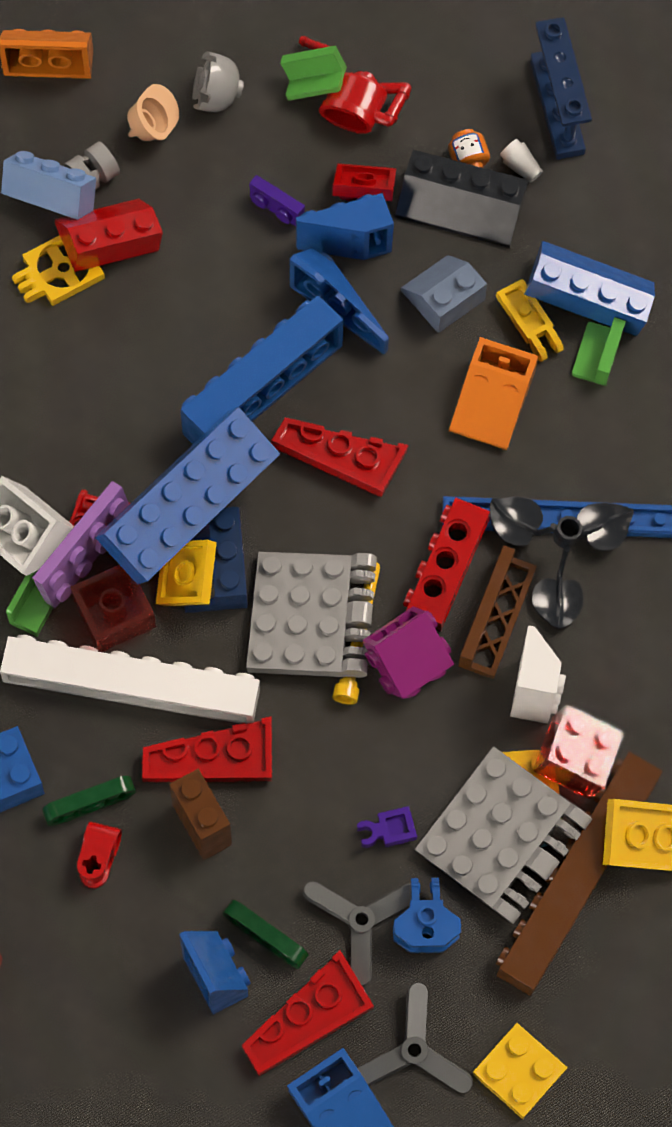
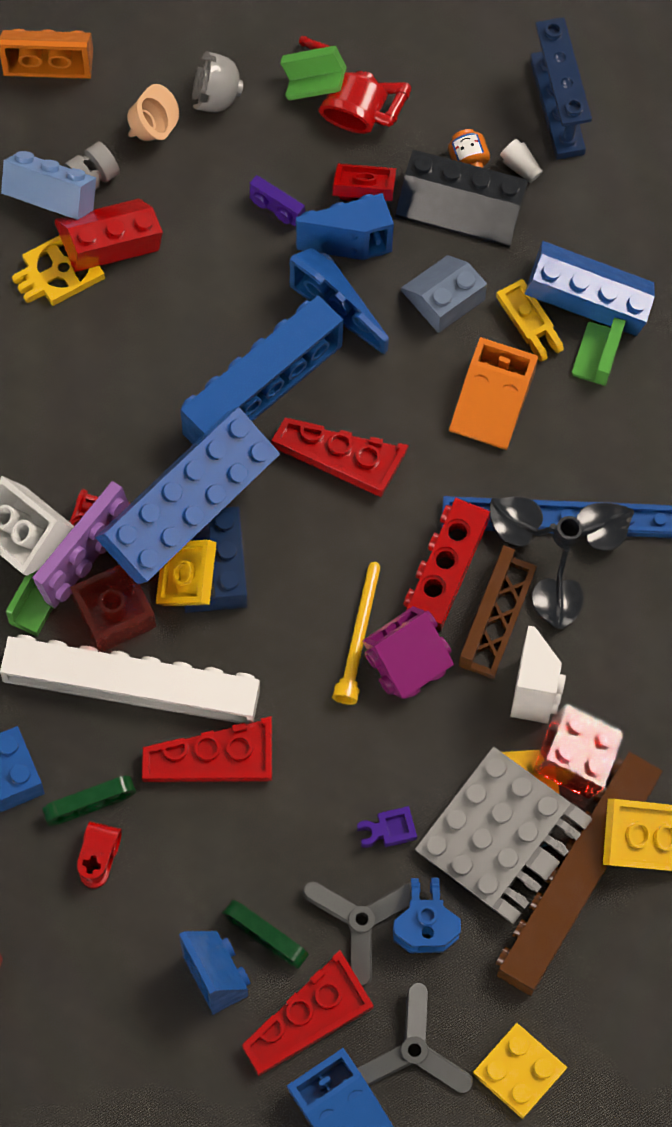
reddish brown brick [169,768,232,860] -> none
light grey hinge [246,552,377,678] -> none

